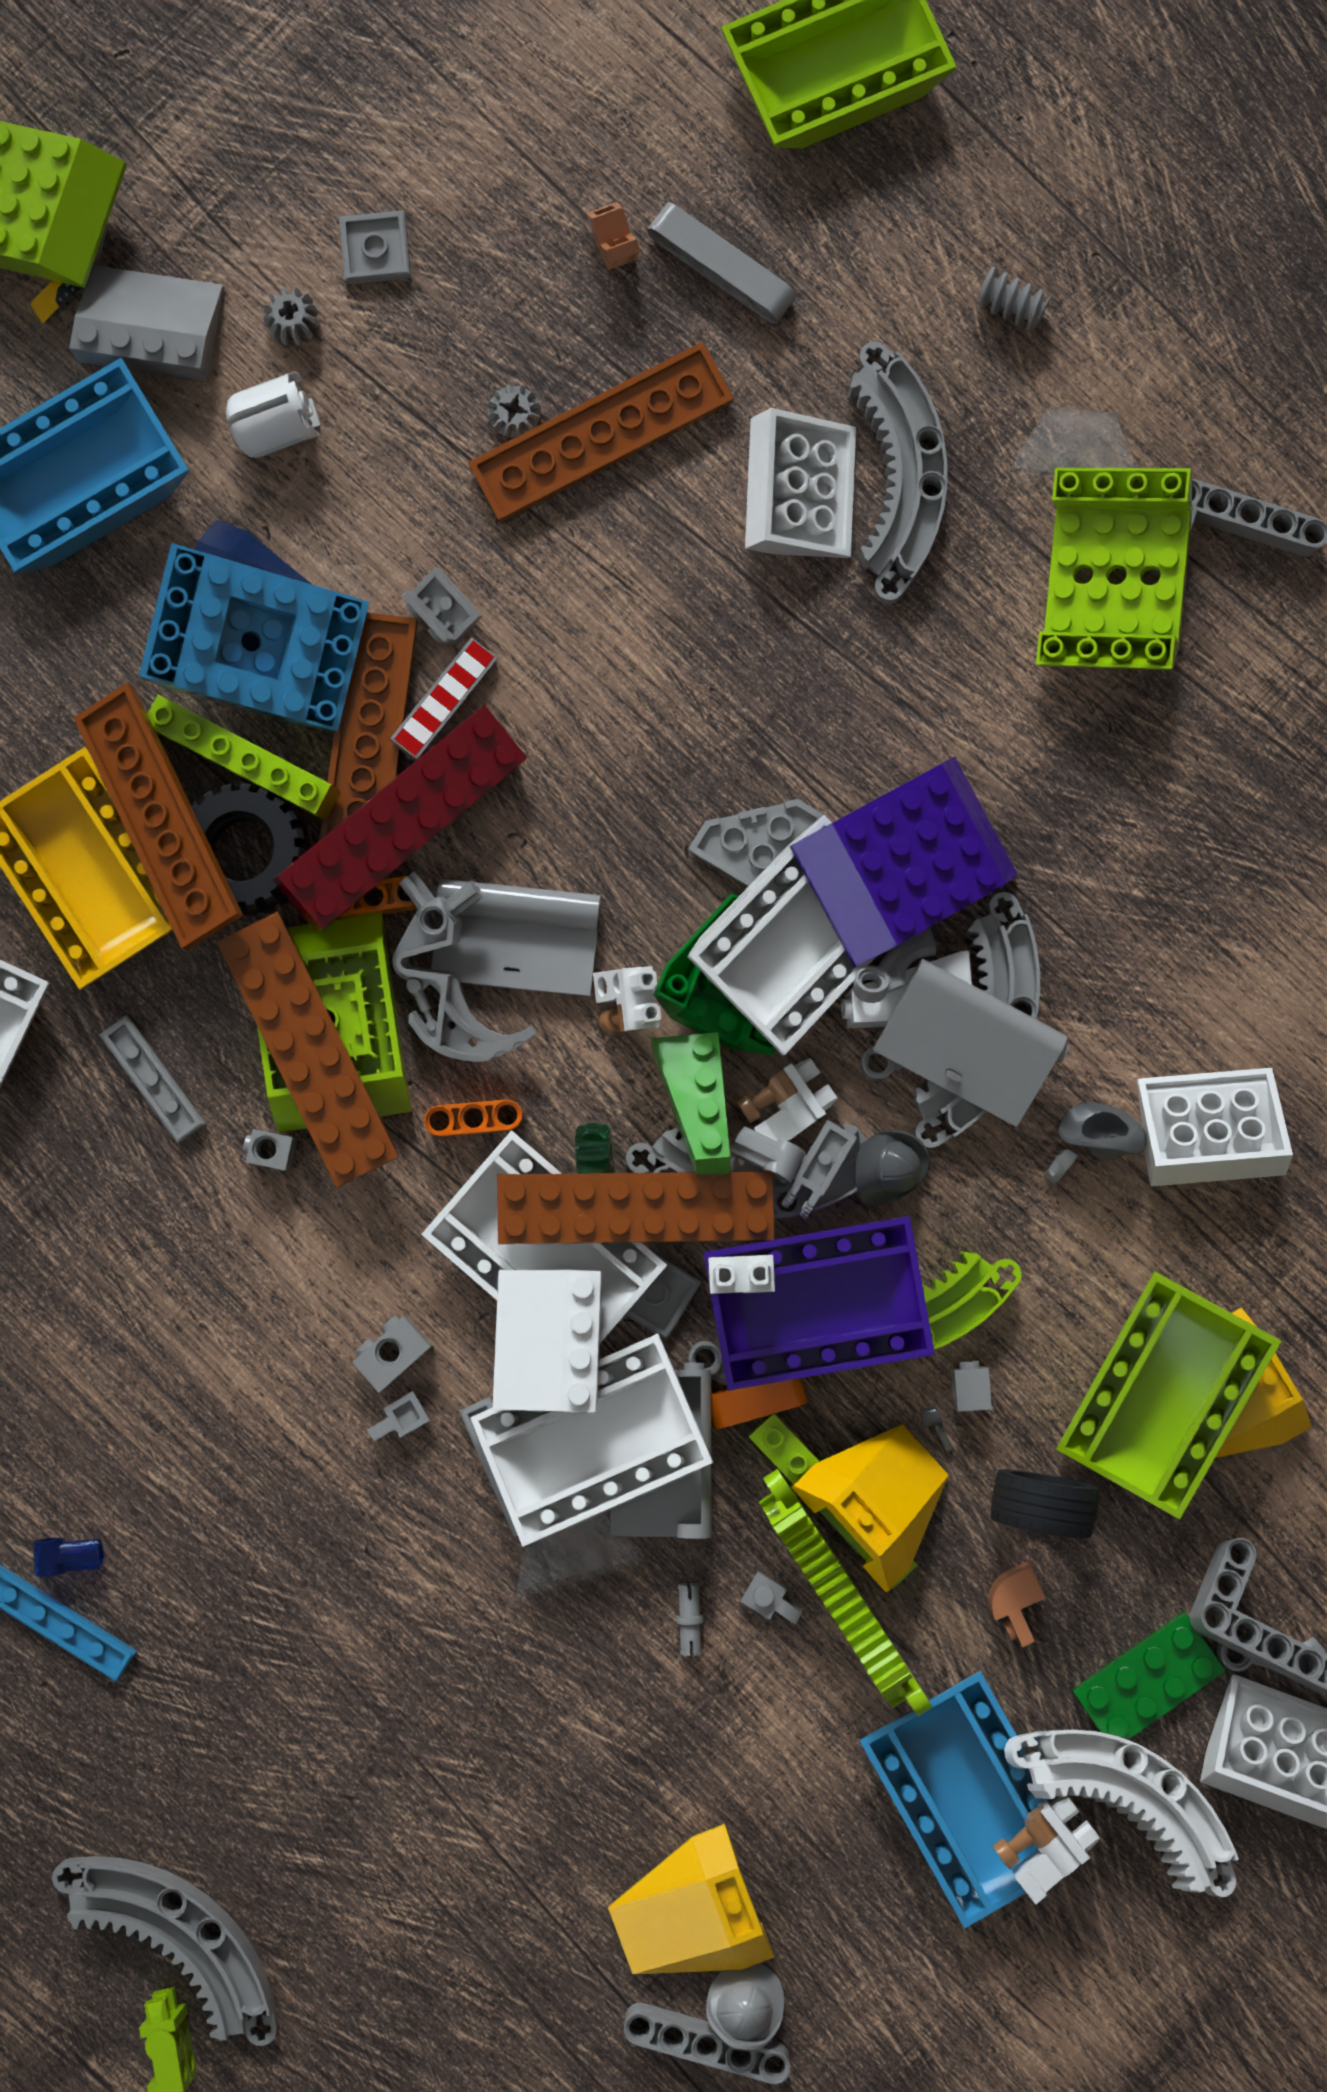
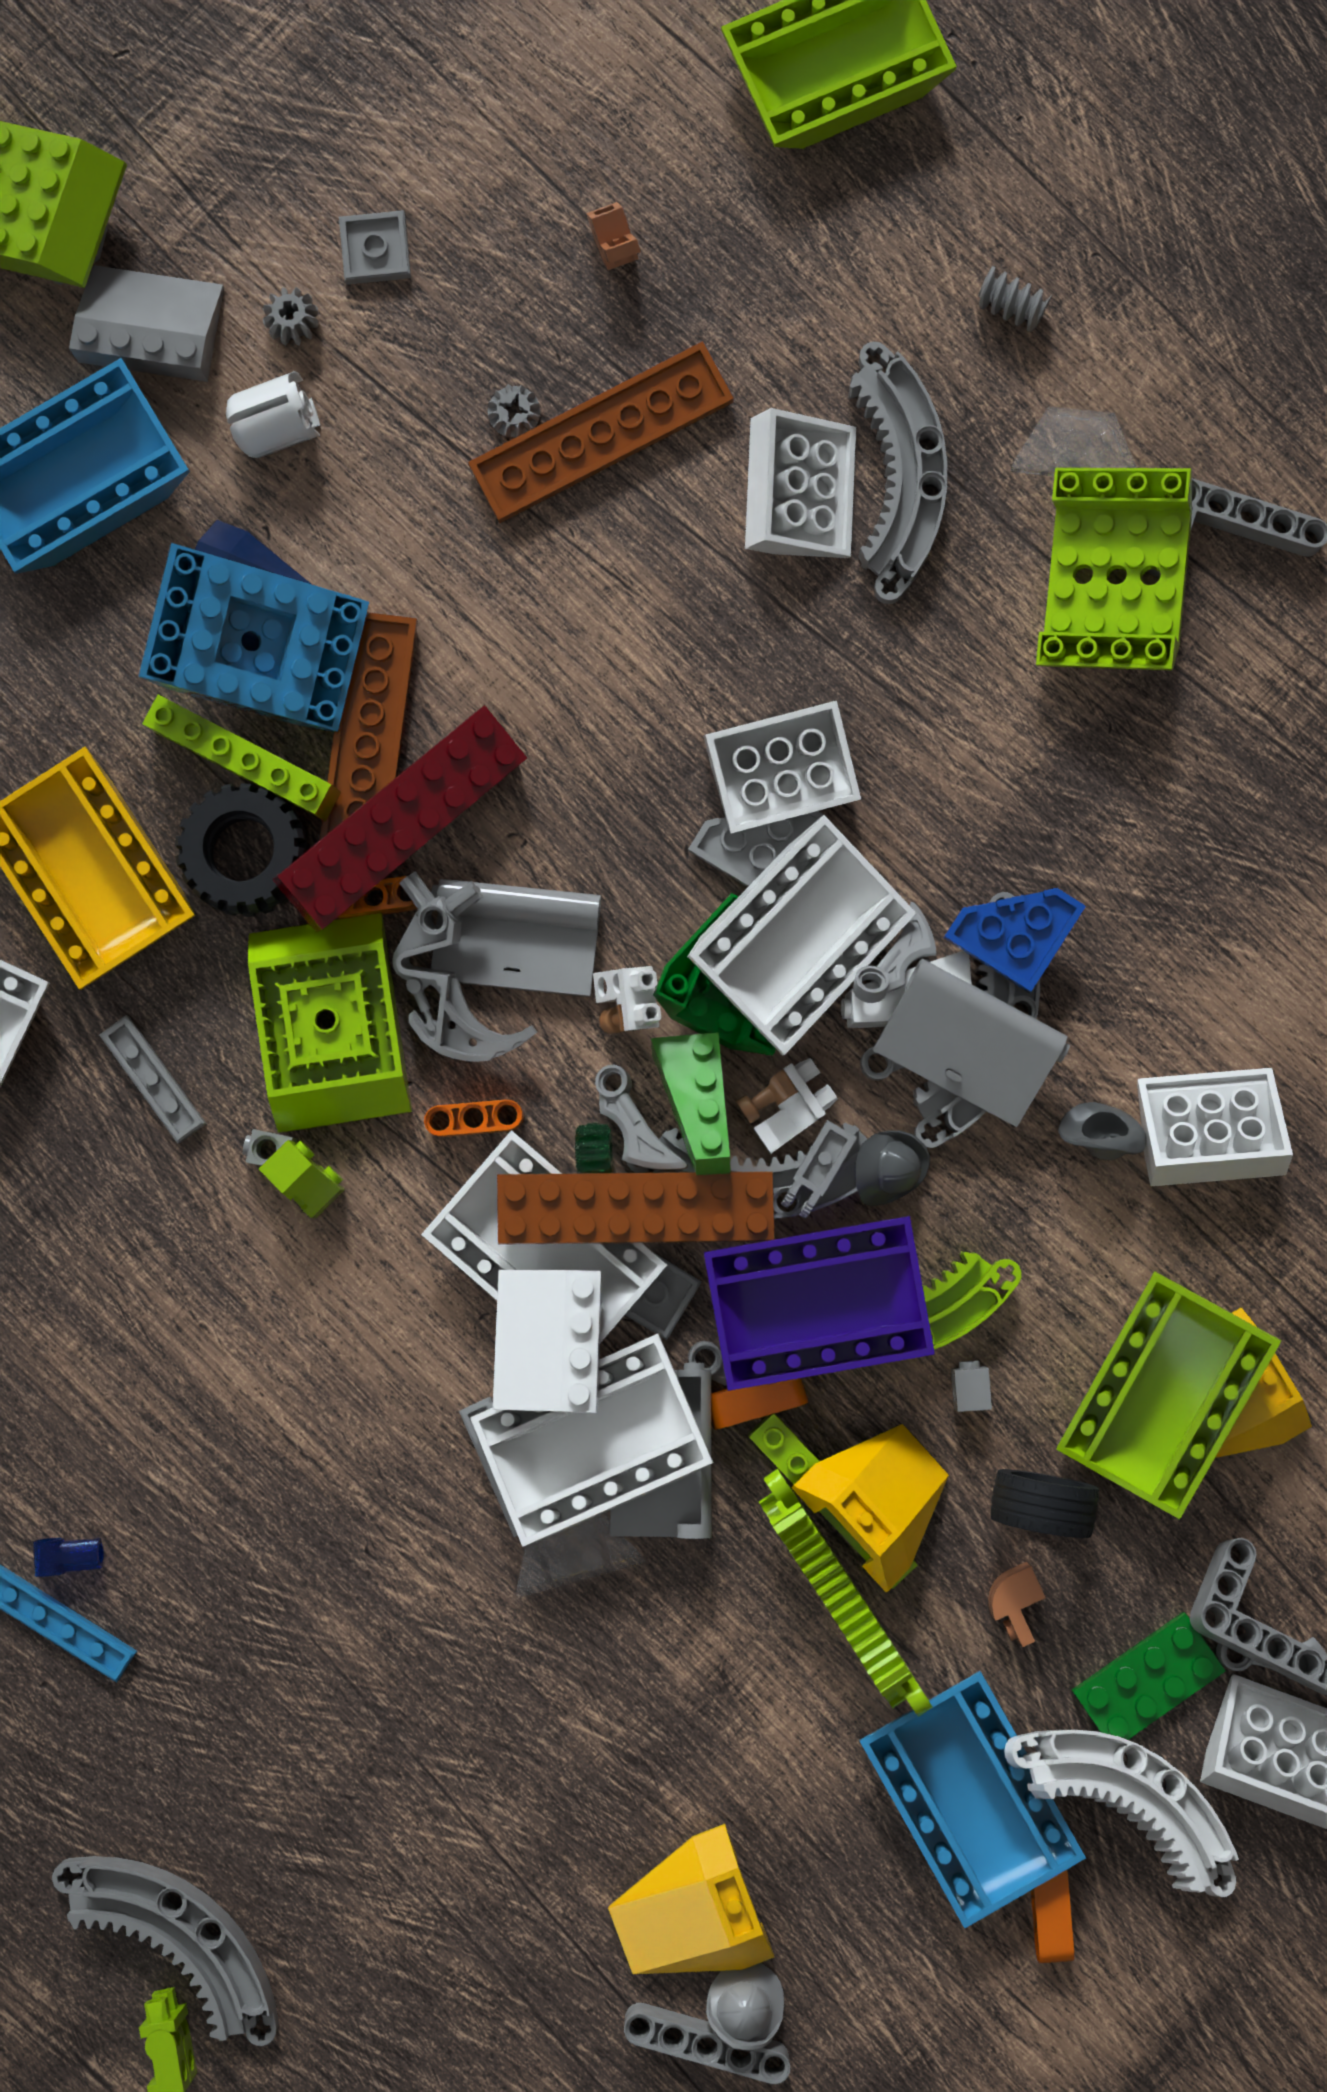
yellow sticker [31,281,87,323] -> none
dark orange plate [74,682,243,950] -> none
dark orange plate [217,912,400,1188] -> none
light grey brick [352,1315,434,1393] -> none
light grey plate [367,1391,430,1441] -> none
tile [389,637,498,761] -> none
light grey bracket [402,567,483,644] -> none
light grey beam [647,202,797,324] -> none
light grey pin [676,1583,703,1656] -> none
white hips [708,1255,775,1294] -> none
light grey piece [731,1126,806,1184] -> none
light grey plate [740,1571,803,1624] -> none
dark purple slope [789,756,1018,967] -> none
dark grey hand [920,1406,953,1452] -> none
white hips [993,1795,1100,1904] -> none
light grey tile [1044,1149,1078,1184] -> none
none -> lime brick [259,1140,345,1218]
none -> light grey piece [595,1065,688,1170]
none -> white slope [703,701,861,834]
none -> blue plate [943,888,1086,993]
none -> orange beam [1031,1870,1074,1964]

